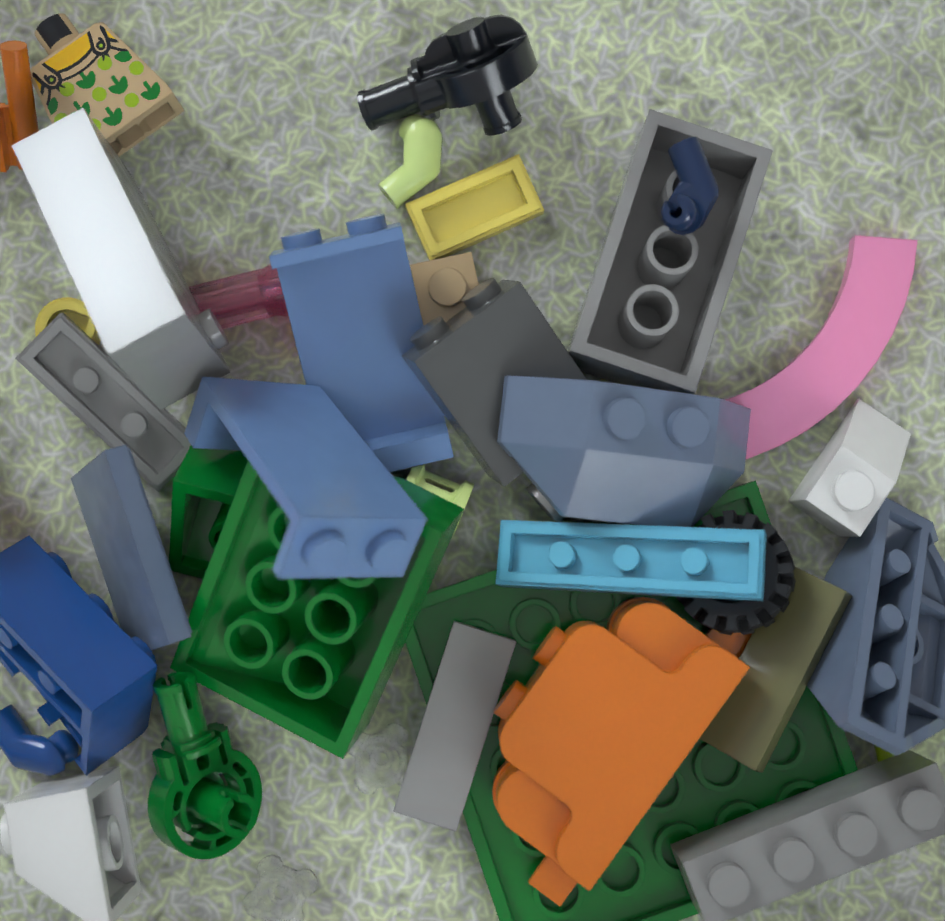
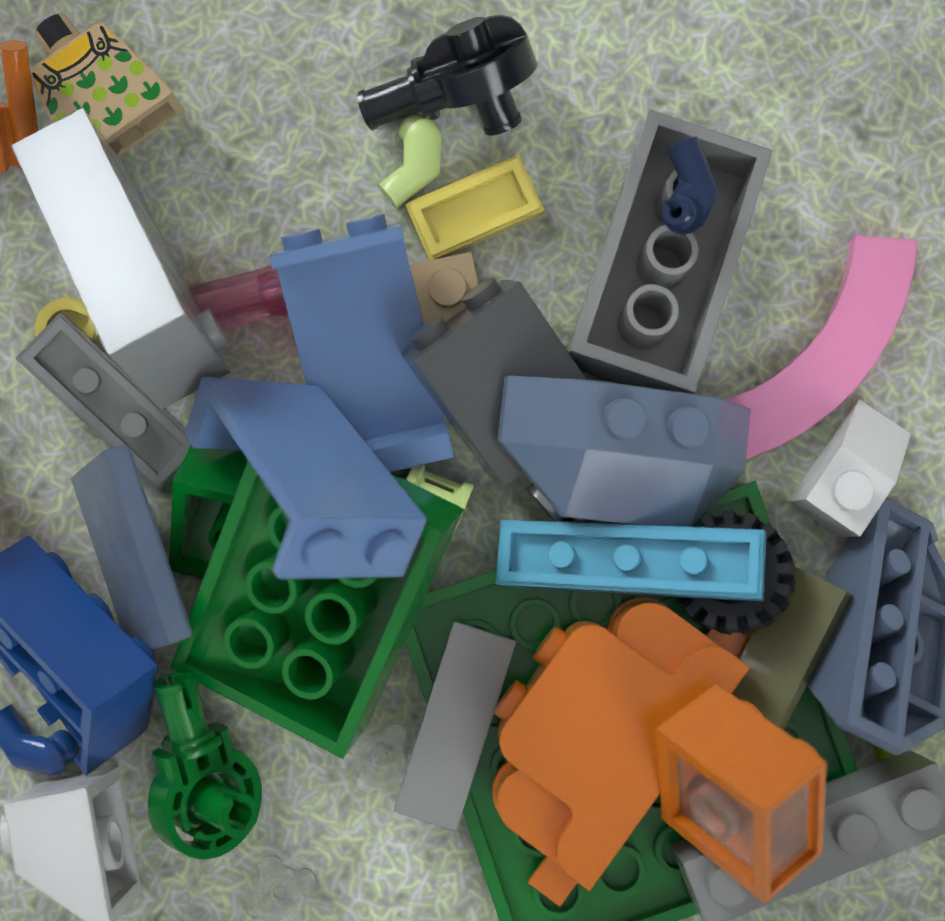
none -> orange piece [656,684,827,904]

